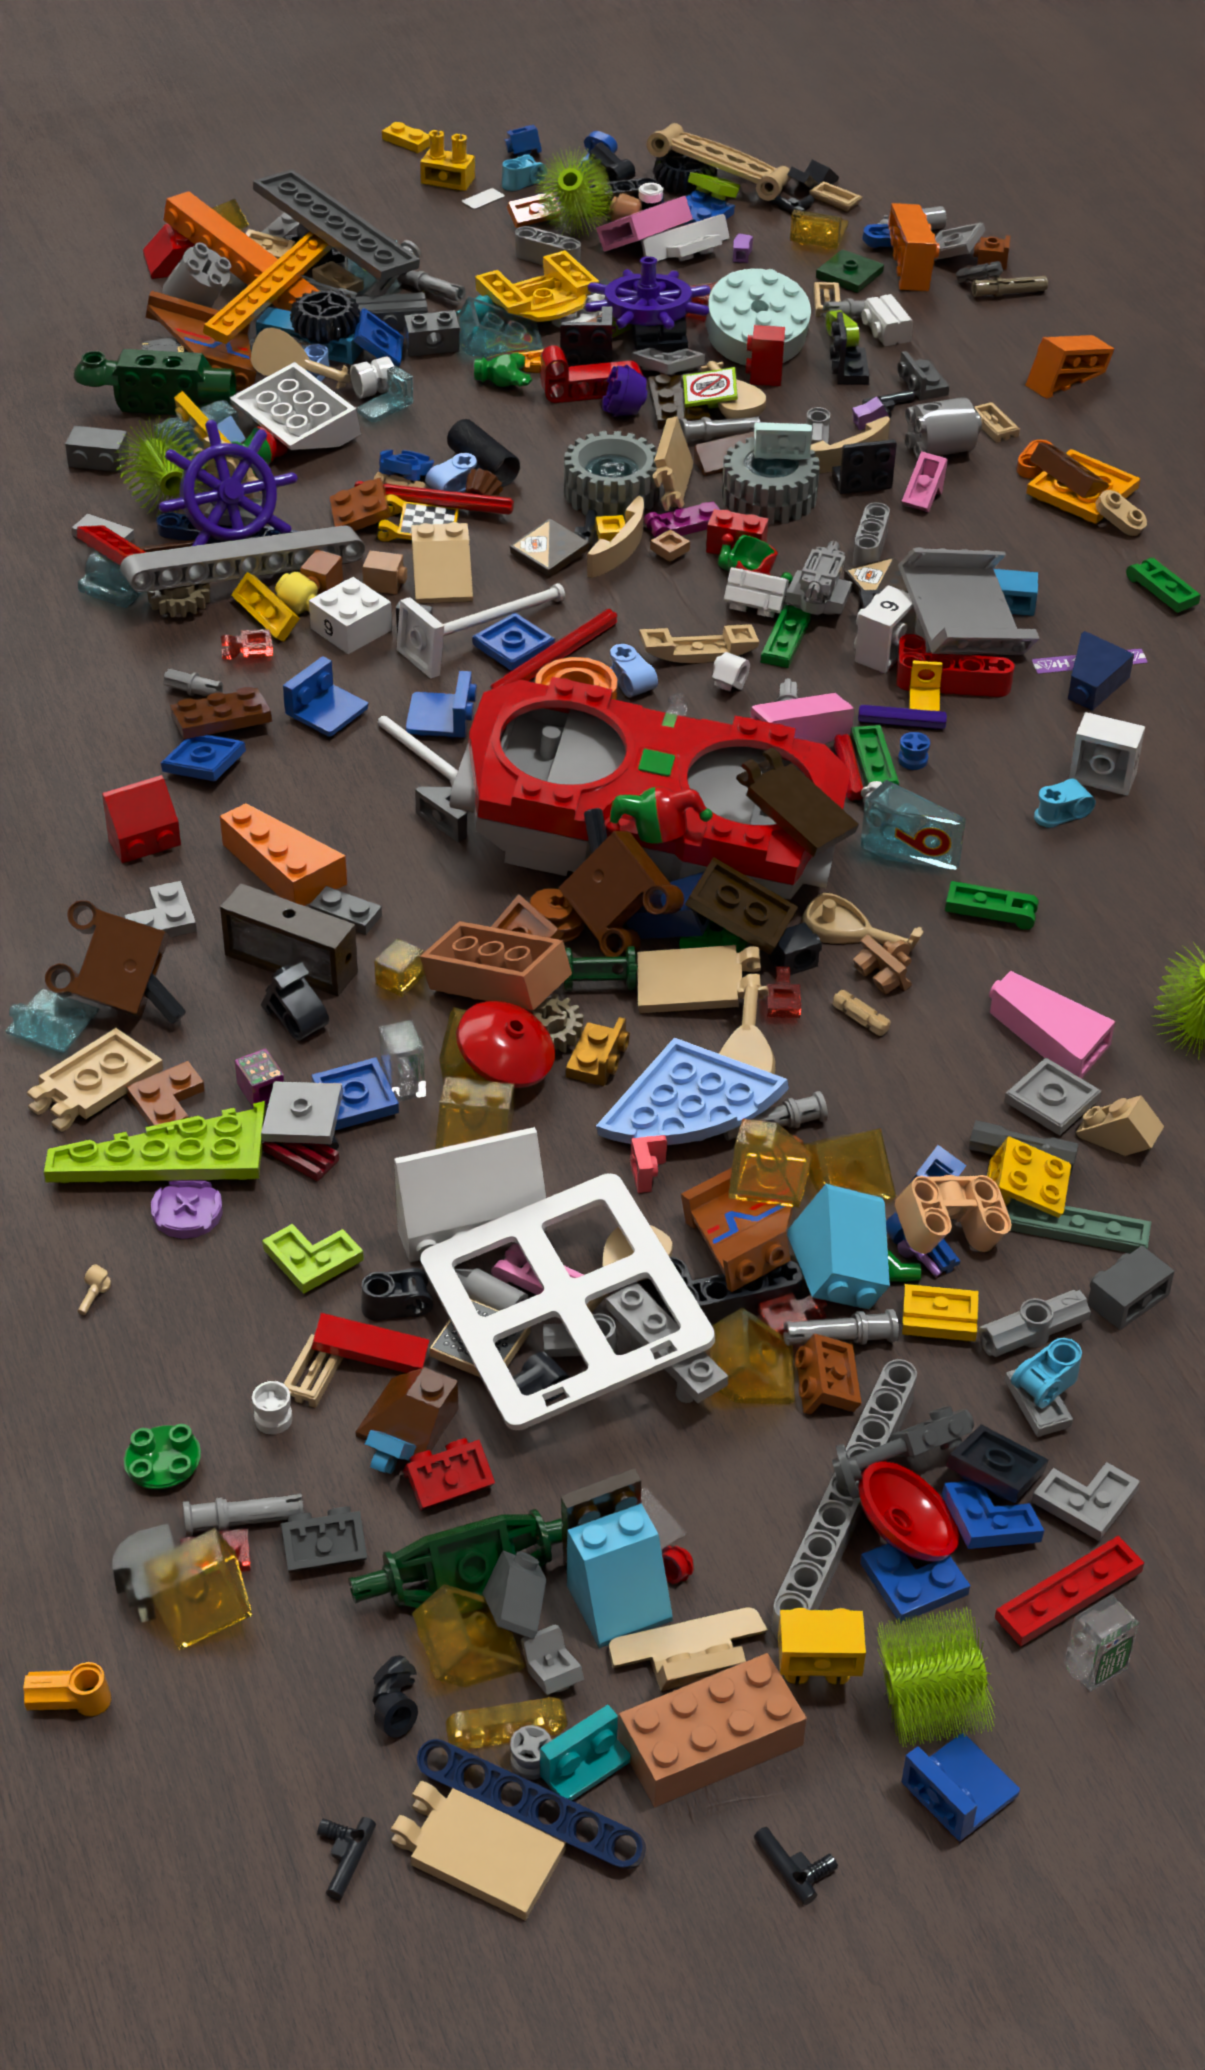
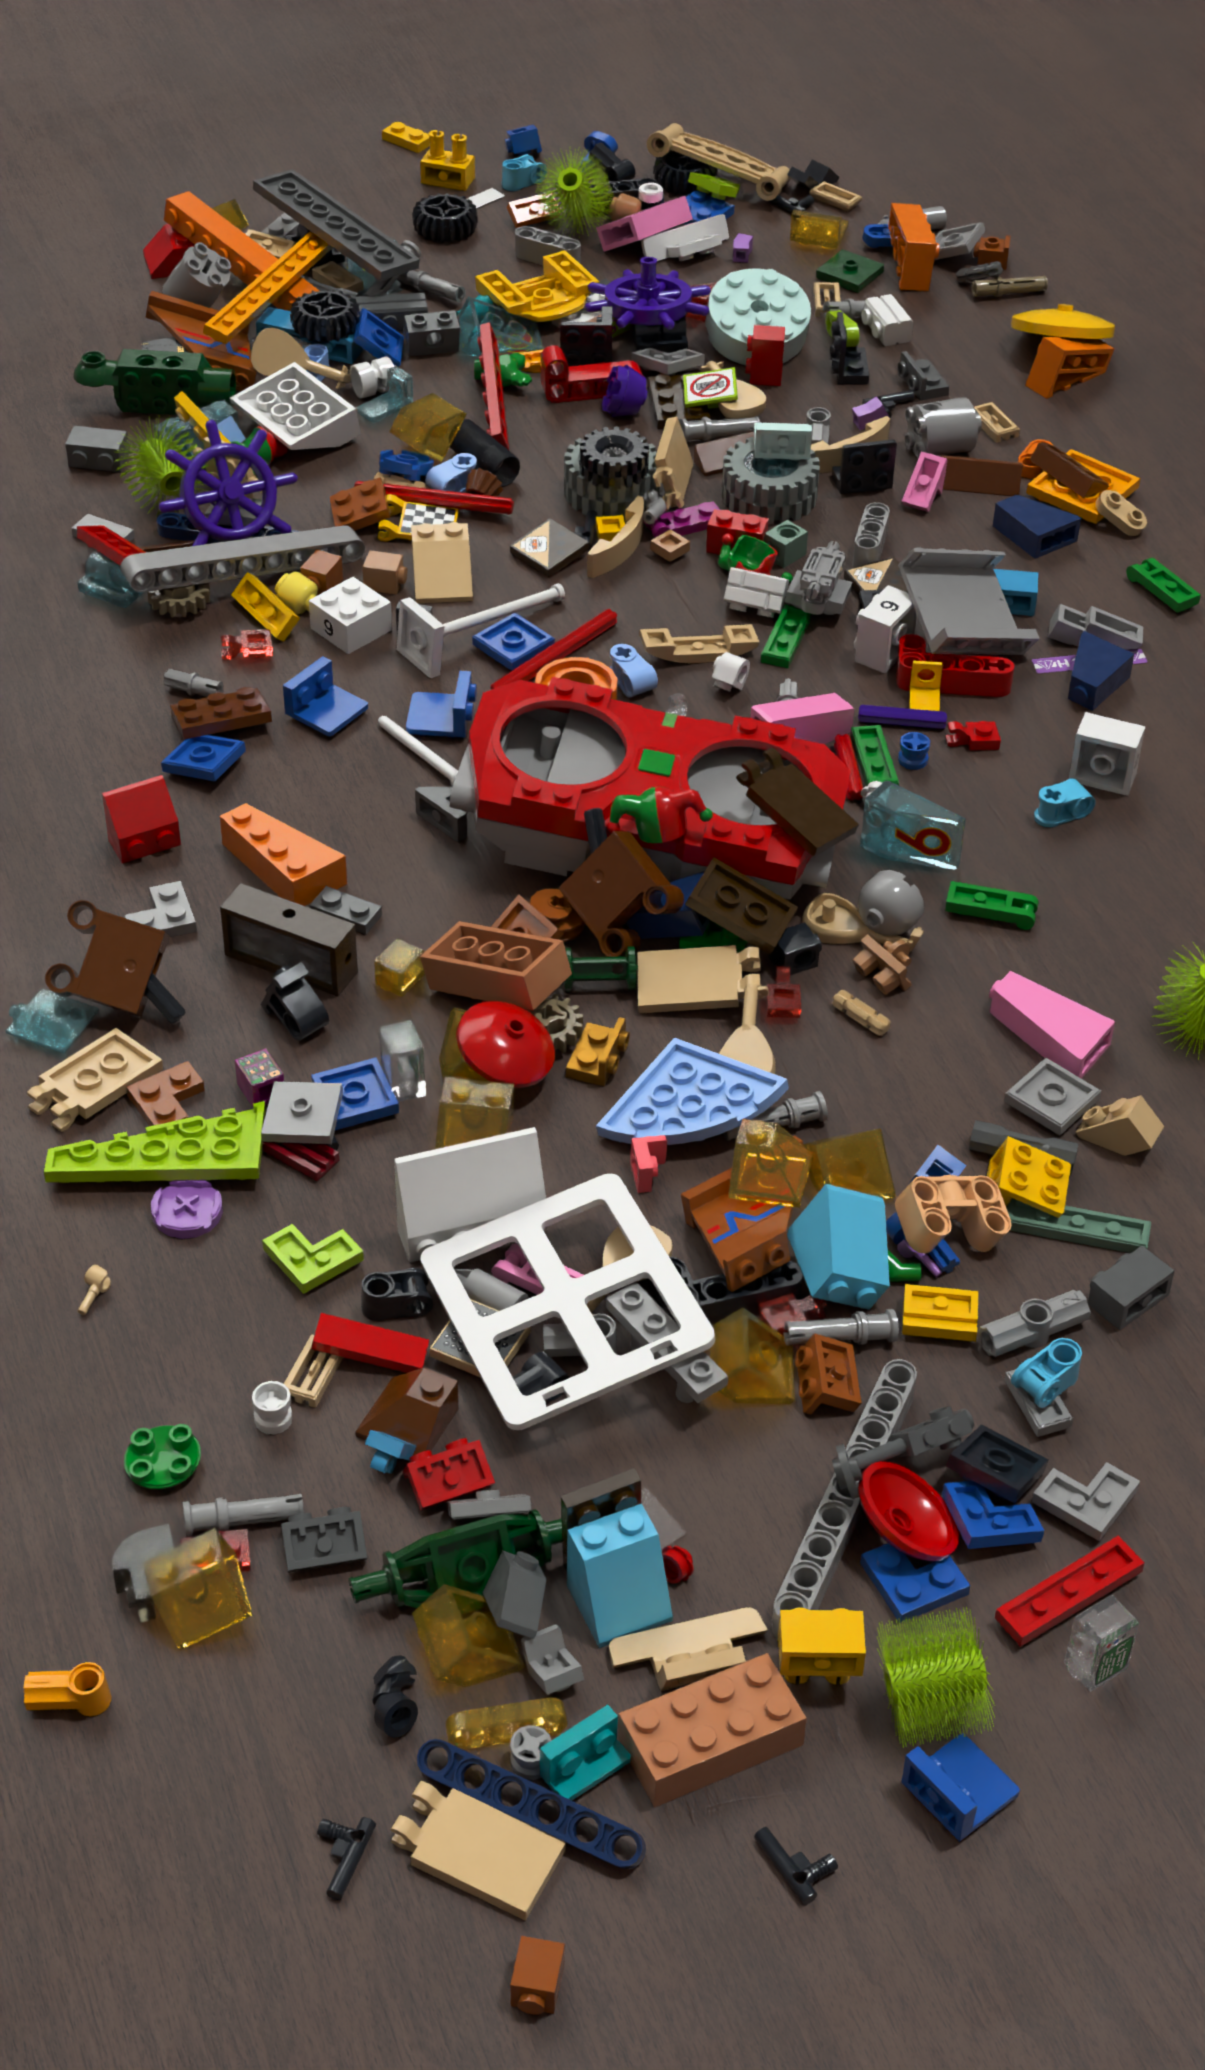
none -> clear yellow slope [389,393,467,462]
none -> black gear [412,193,478,243]
none -> light grey plate [447,1490,531,1519]
none -> red plate [477,322,509,450]
none -> dark orange brick [510,1936,565,2015]
none -> black bush [579,427,649,489]
none -> light grey arm [643,490,666,524]
none -> sand green brick [764,520,808,568]
none -> light grey cylinder [857,870,924,936]
none -> reddish brown slope [941,455,1023,496]
none -> red plate [945,721,1001,750]
none -> dark blue slope [993,495,1081,559]
none -> yellow dish [1011,304,1115,339]
none -> light grey slope [1048,604,1144,650]

